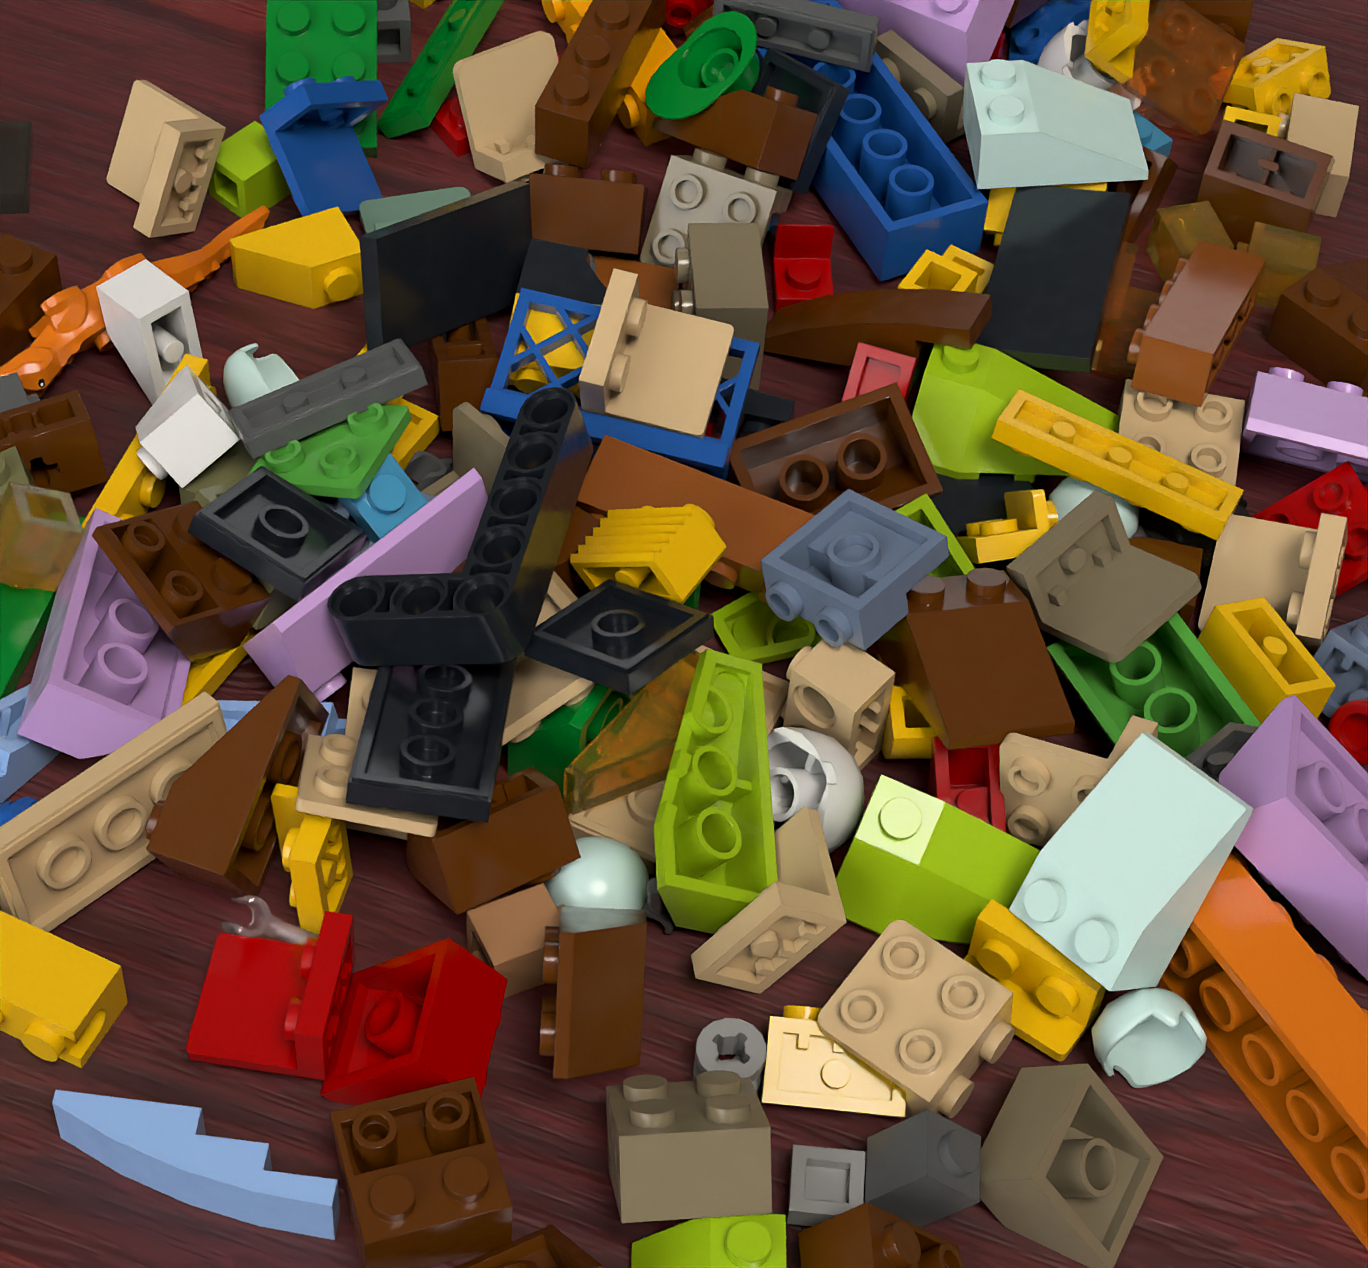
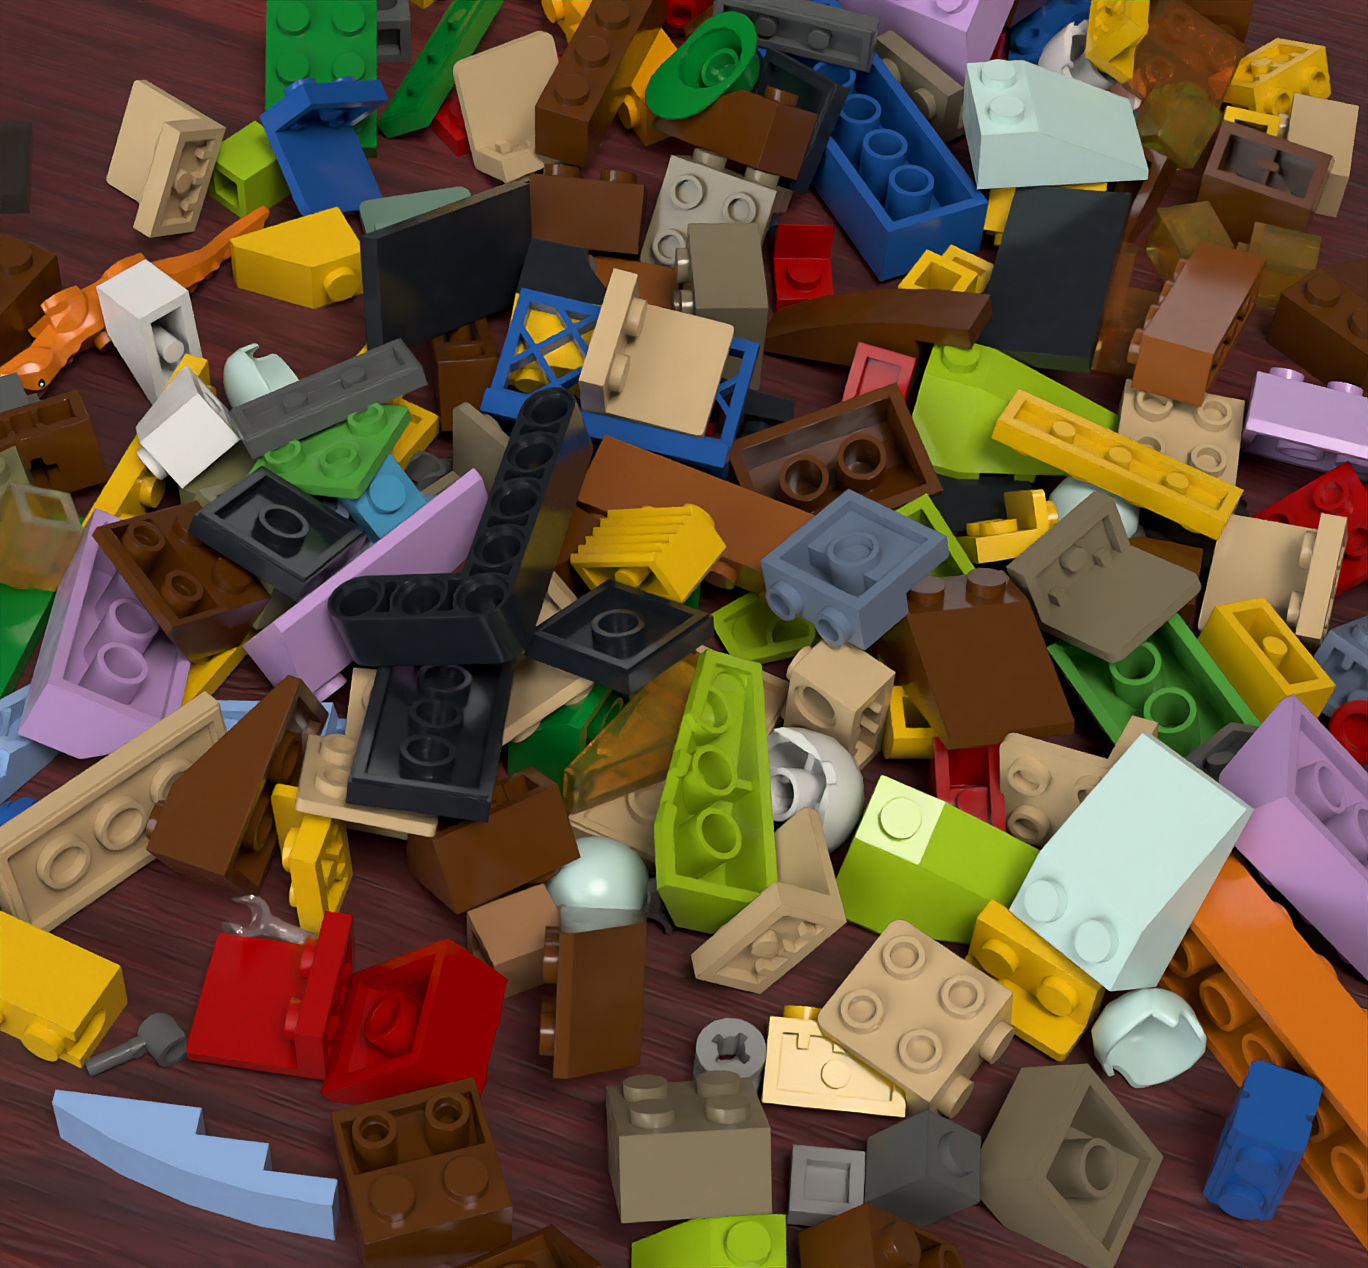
none -> dark grey hand [84,1012,188,1077]
none -> clear yellow brick [1135,81,1224,170]
none -> blue brick [1202,1060,1323,1221]

